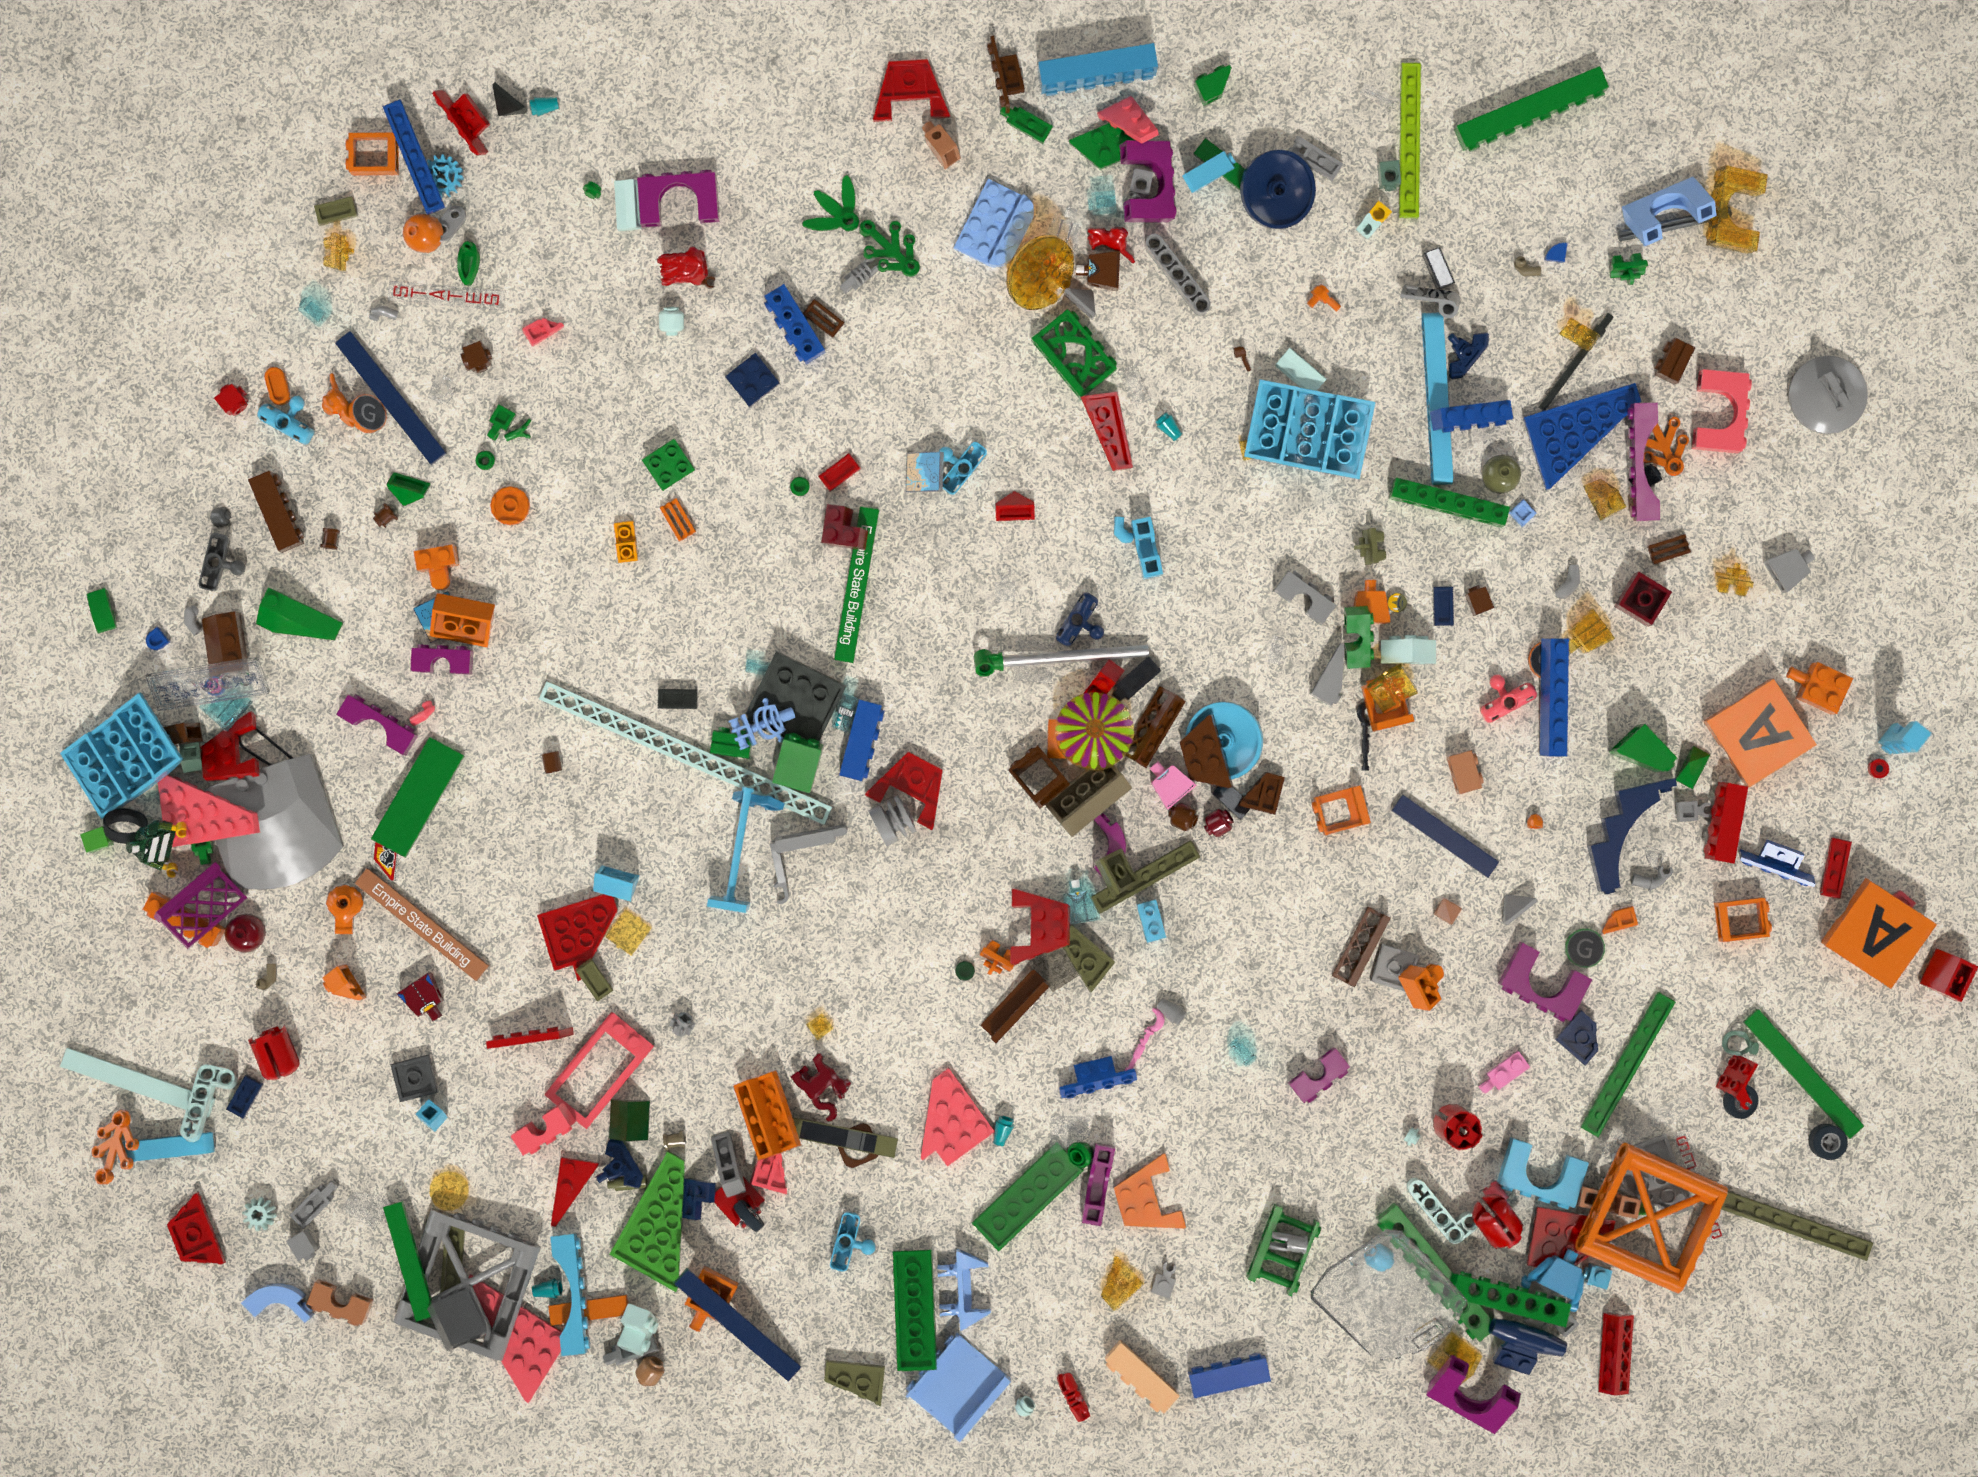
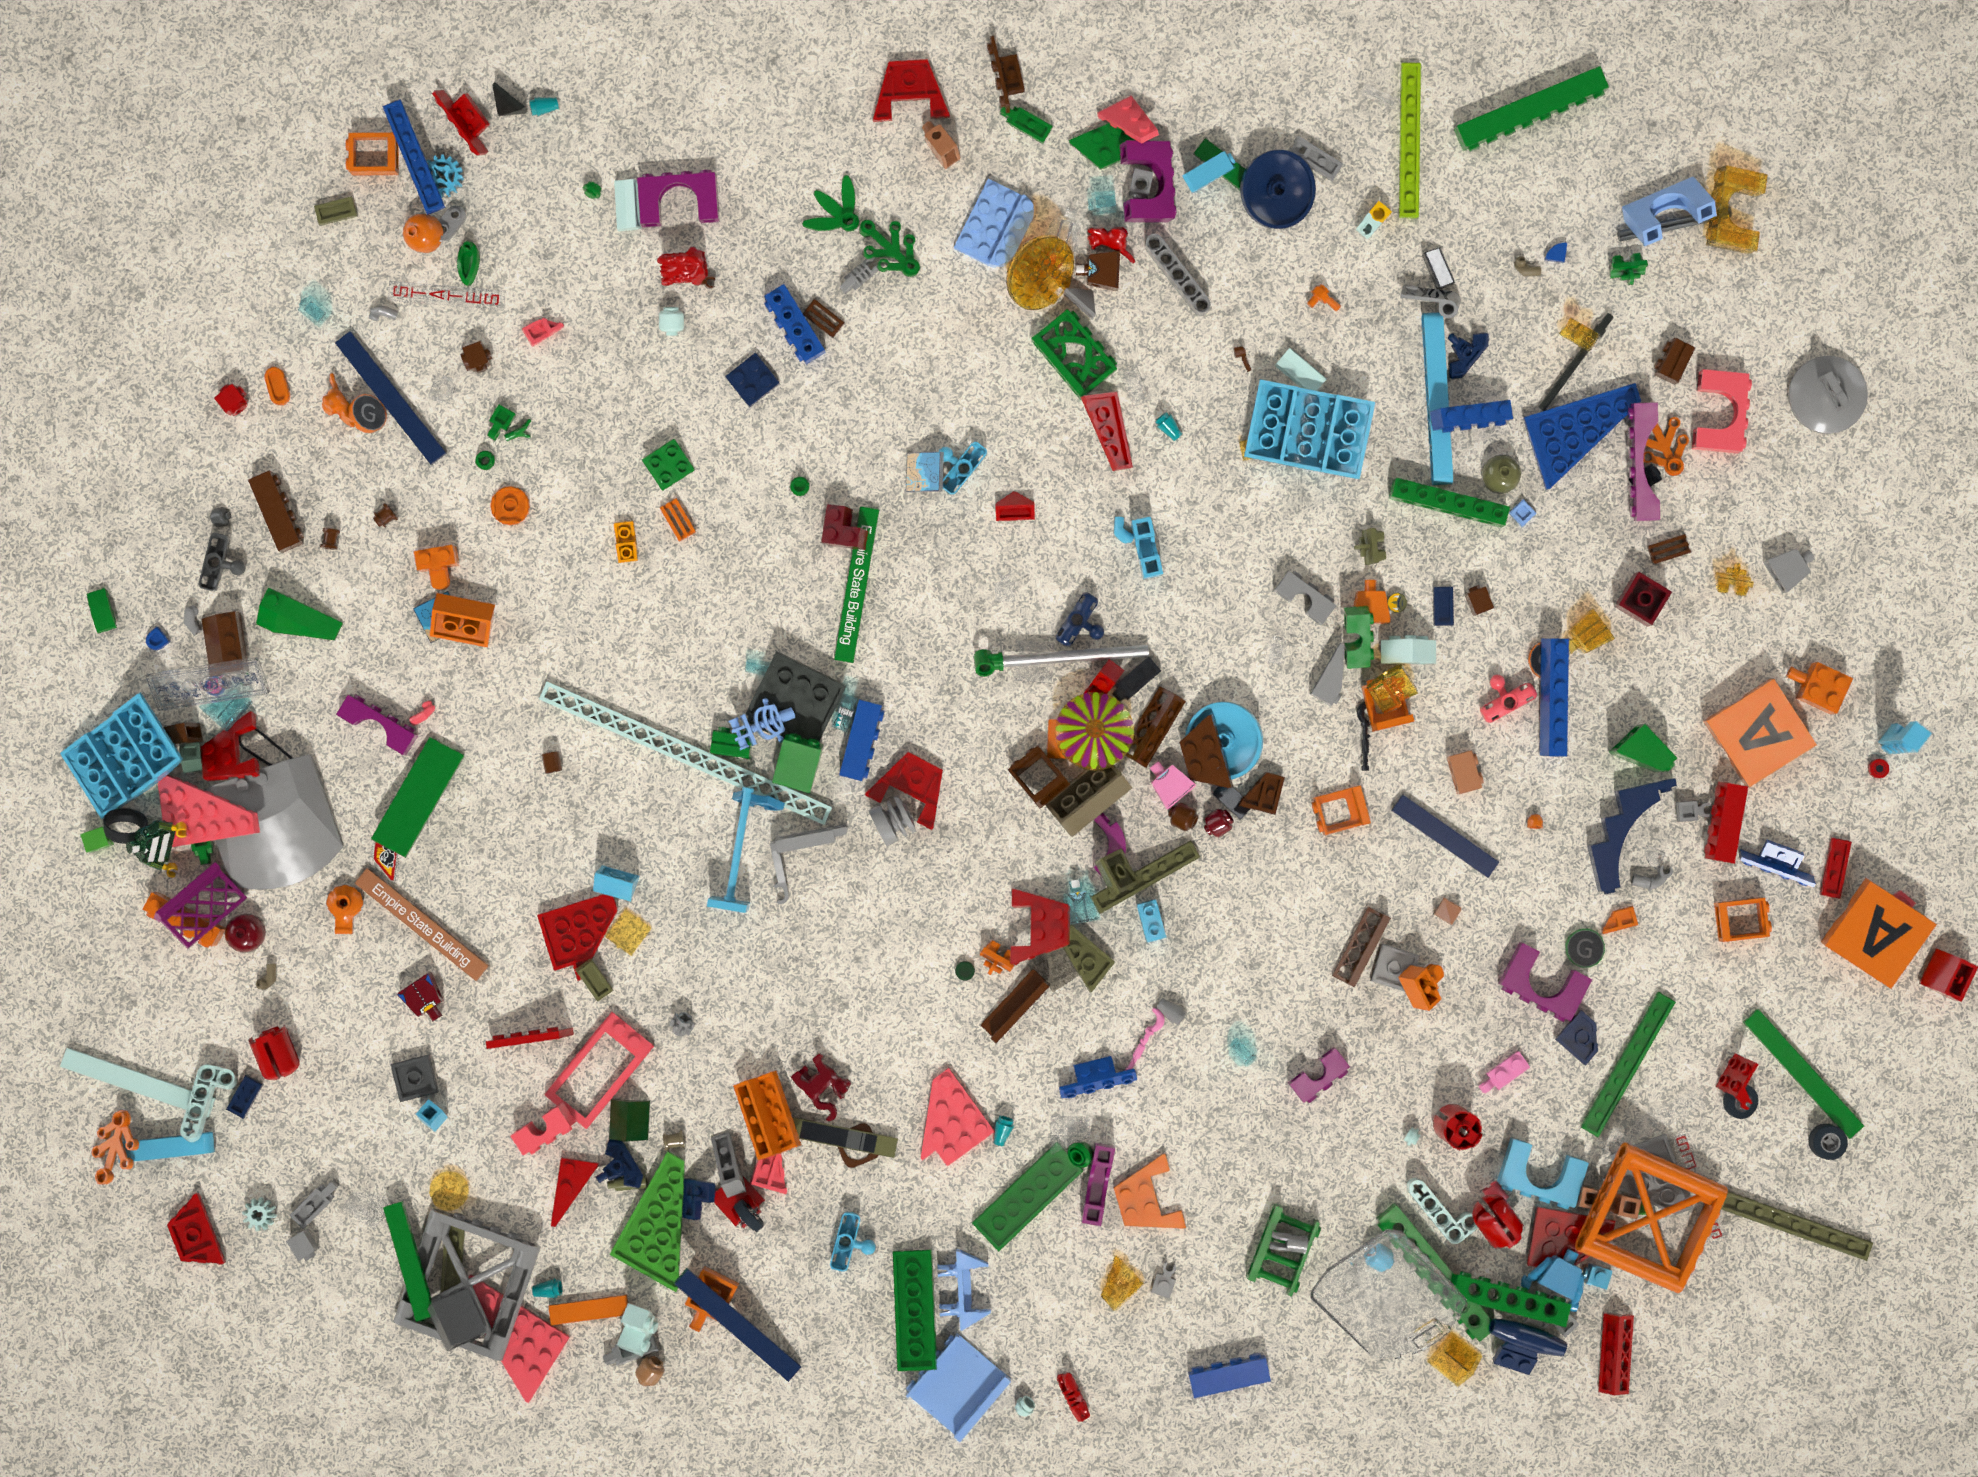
light blue arch [241,1283,315,1323] -> none
medium azure piece [257,396,314,445] -> none
nougat arch [307,1279,374,1326] -> none
orange slope [322,964,367,1001] -> none
clear yellow hips [323,232,354,271] -> none
green slope [386,472,431,506] -> none
magenta arch [410,644,473,675] -> none
medium azure arch [550,1233,590,1356] -> none
pearl dark grey plate [658,689,698,709] -> none
clear yellow tile [806,1013,834,1040] -> none
red tile [818,453,861,492] -> none
olive wing [824,1360,885,1407] -> none
dark azure brick [1038,43,1158,96] -> none
light nougat brick [1105,1340,1180,1413] -> none
green slope [1194,65,1232,106] -> none
sand green brick [1377,160,1401,191] -> none
magenta arch [1426,1354,1521,1435] -> none
light grey slope [1502,894,1538,925] -> none
light grey arm [1555,565,1580,599] -> none
clear yellow slope [1583,479,1627,521] -> none
green slope [1676,746,1710,789] -> none
sand green piece [1722,1031,1759,1056] -> none

